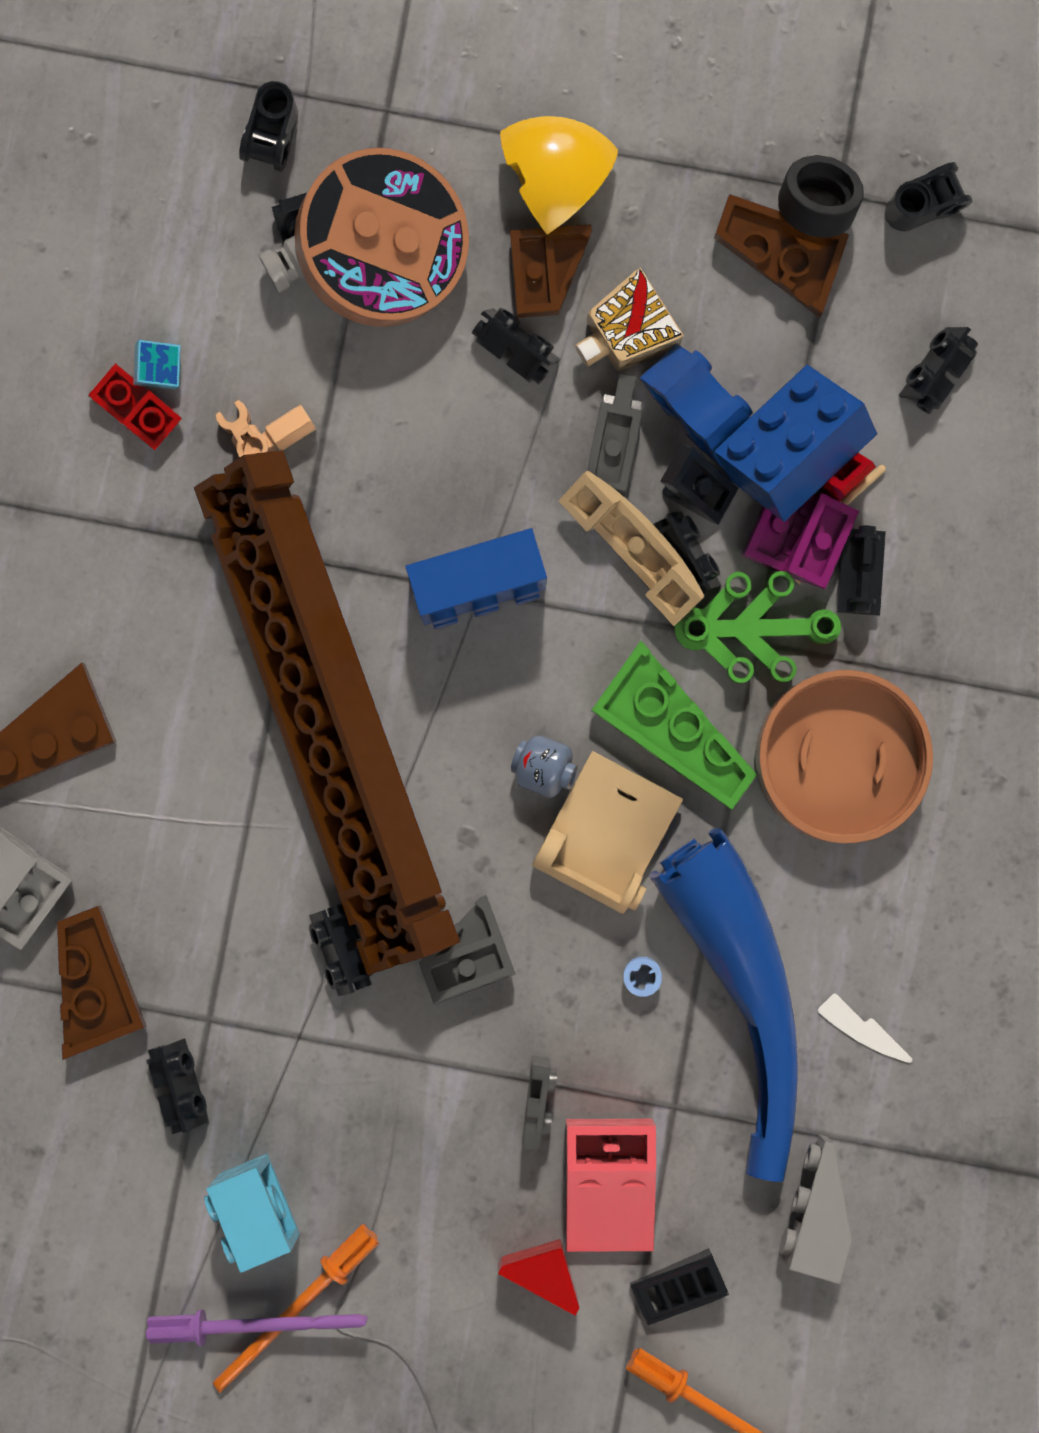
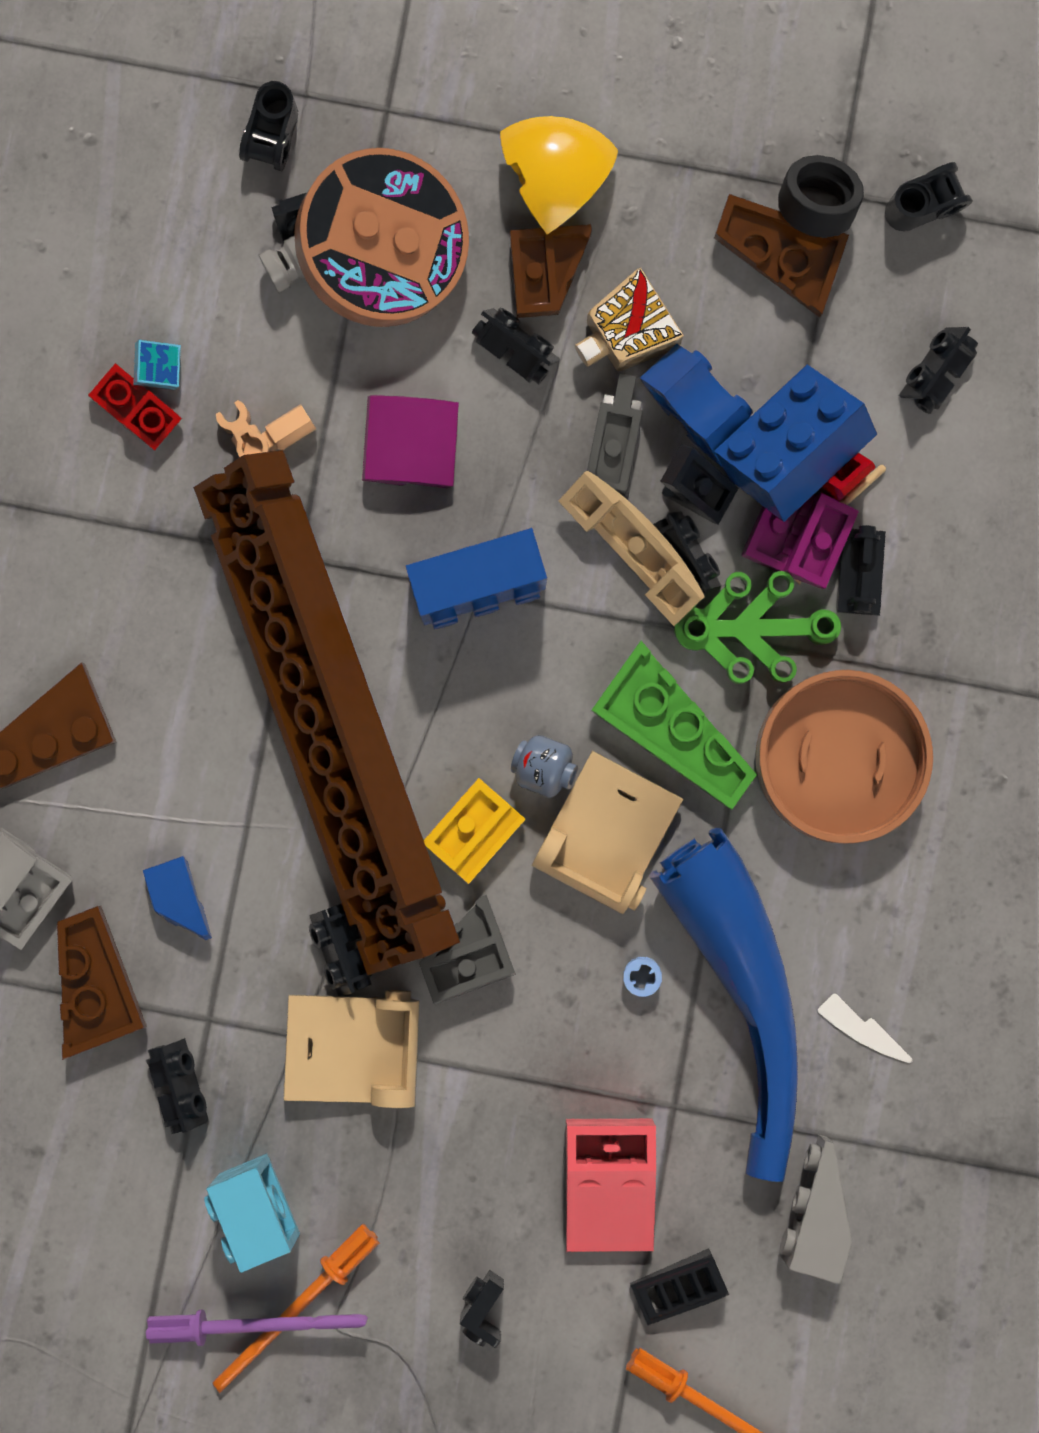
red slope [498,1239,580,1316] -> none
dark grey wing [522,1056,557,1151] -> none
none -> blue slope [143,856,212,940]
none -> tan door [284,990,420,1108]
none -> magenta slope [362,395,459,489]
none -> yellow plate [424,778,525,884]
none -> black bracket [460,1270,504,1348]

